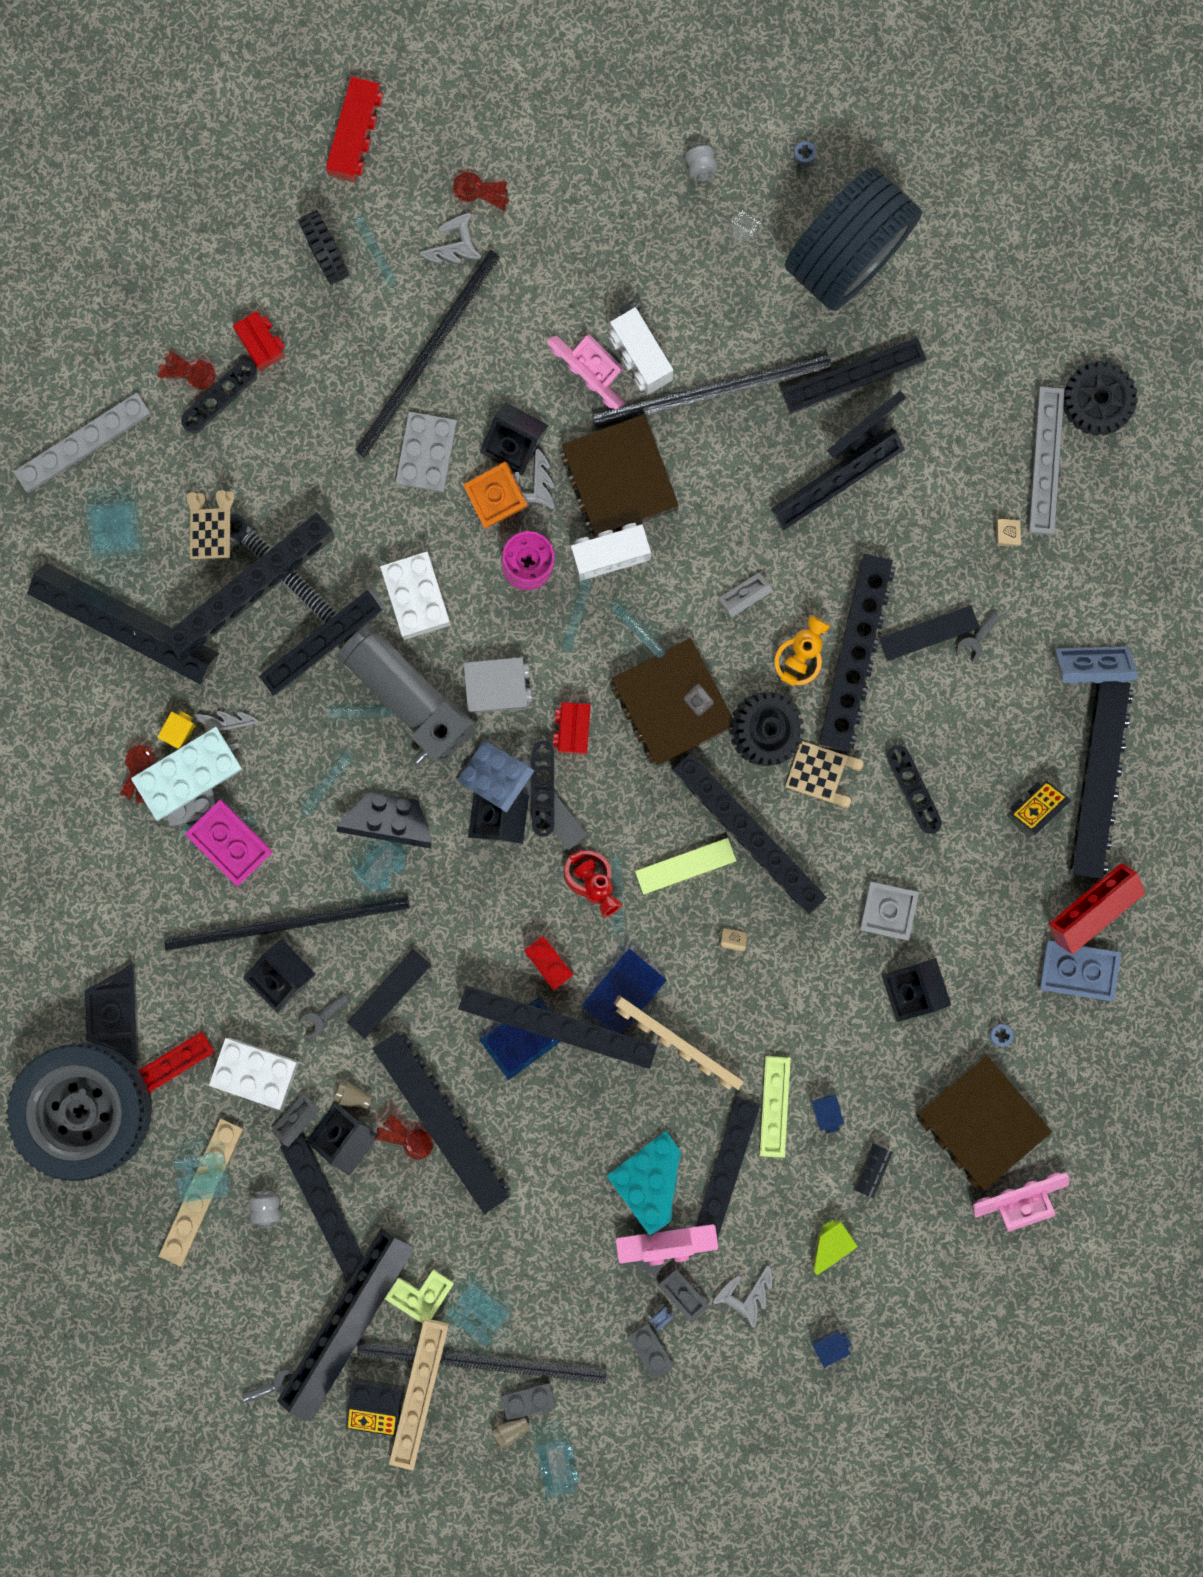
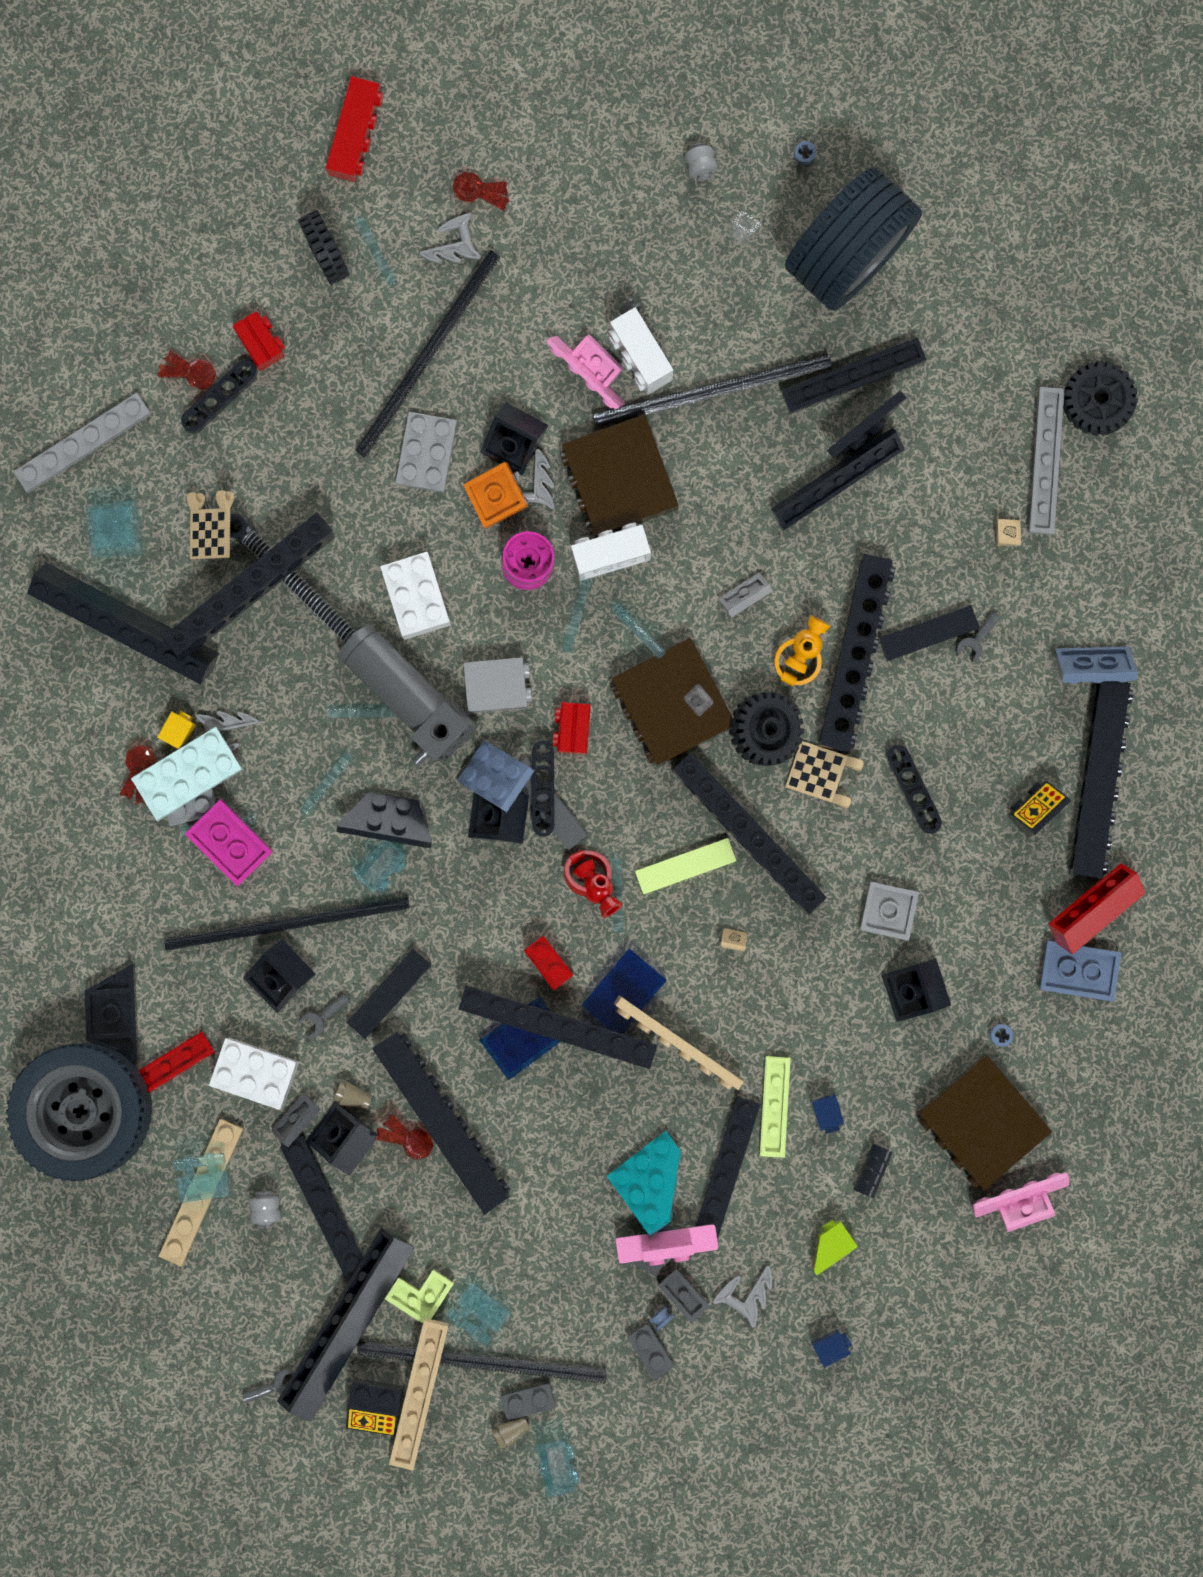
black plate [259,589,386,696] -> none

